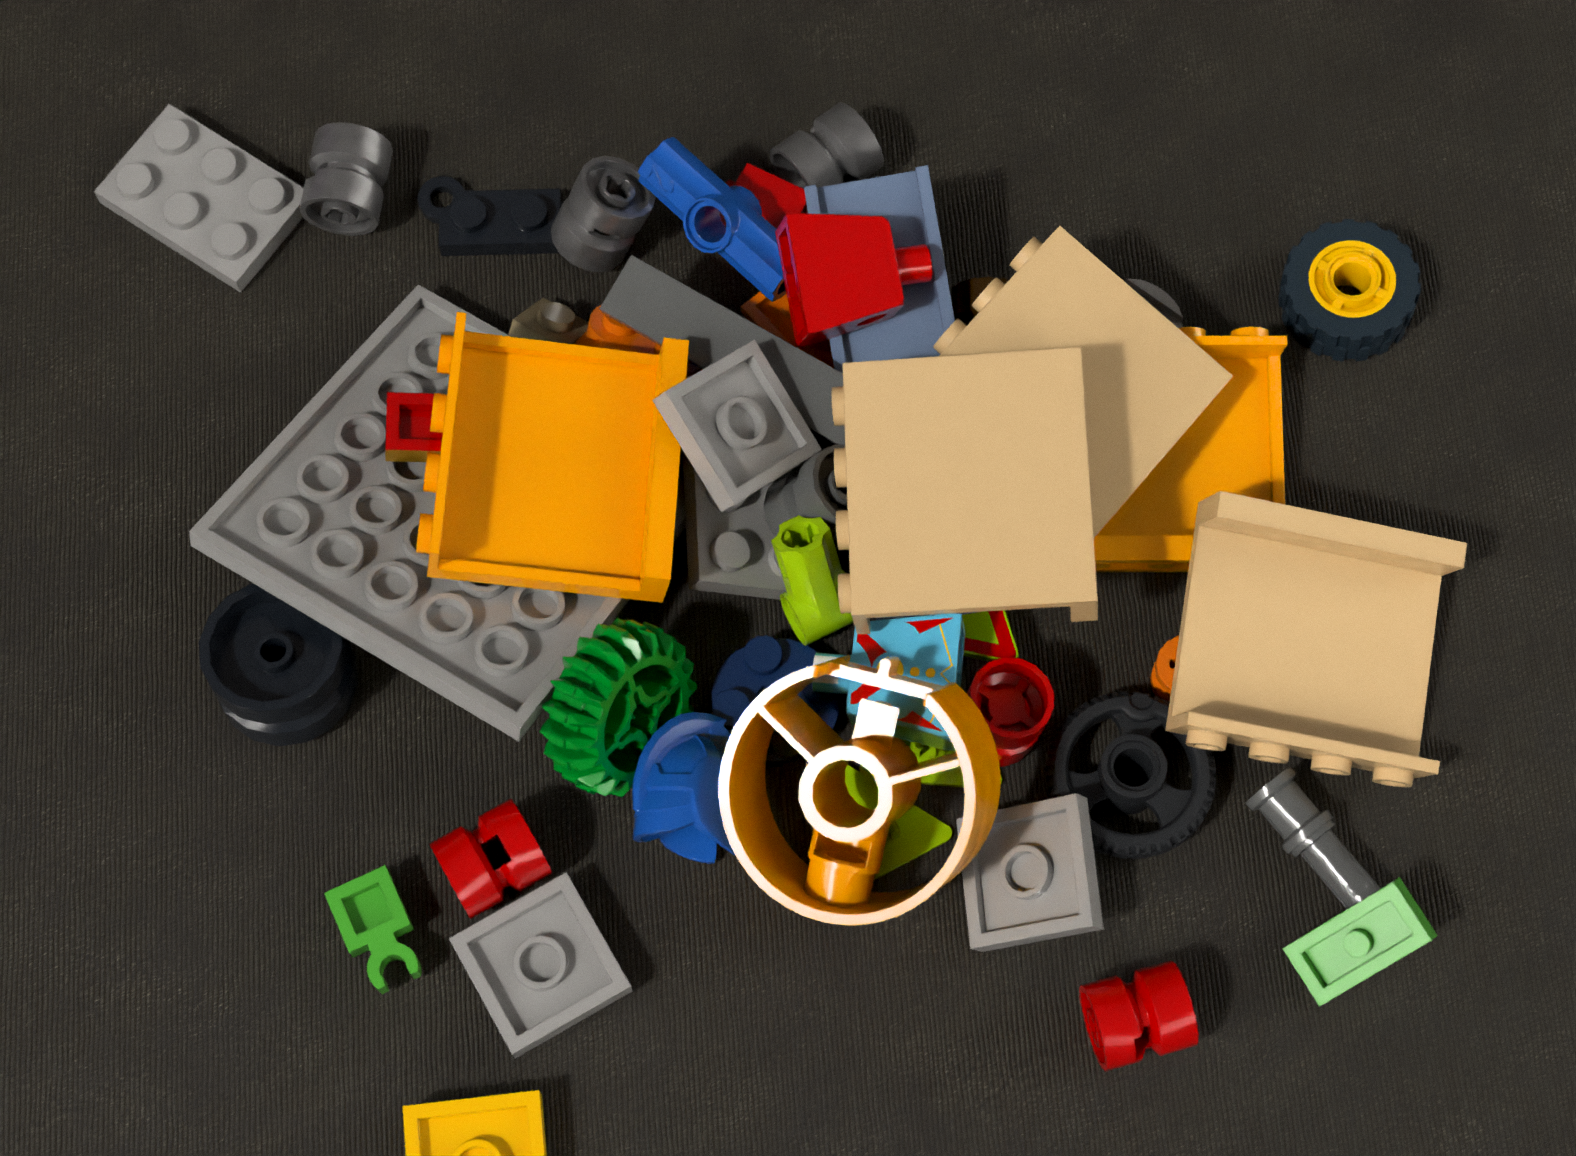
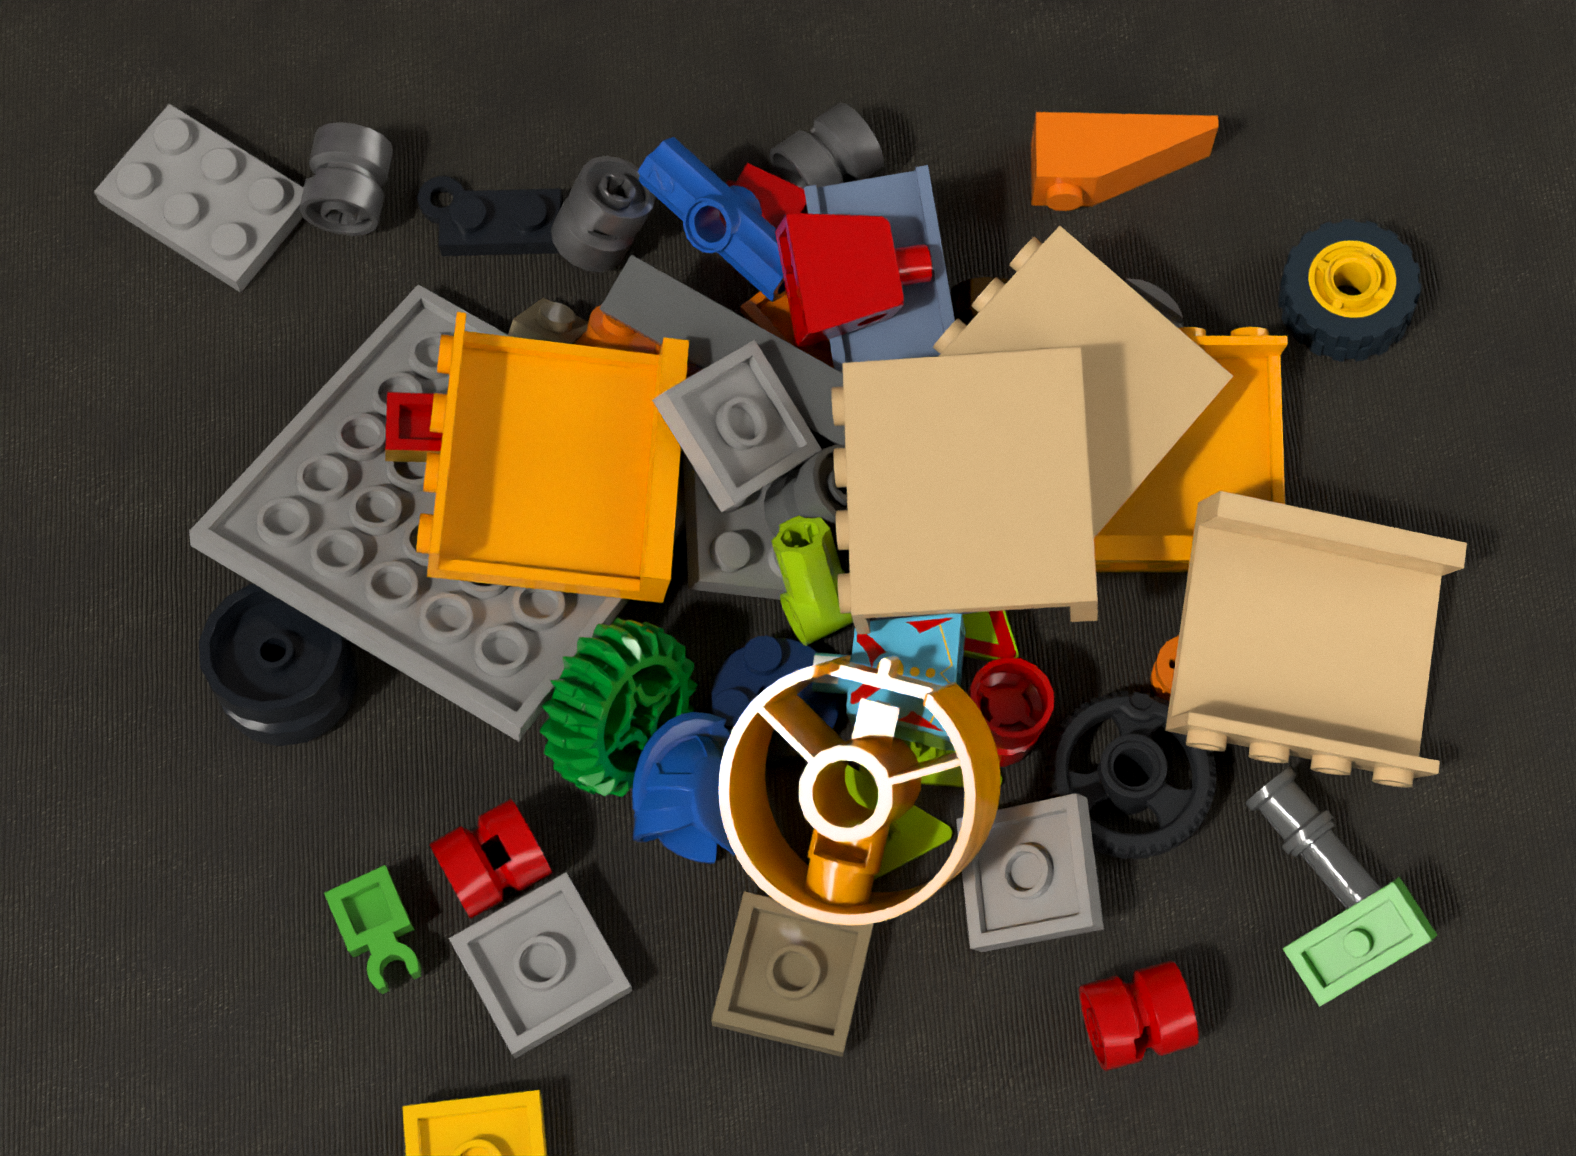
none -> dark tan plate [711,892,874,1057]
none -> orange slope [1031,112,1218,211]

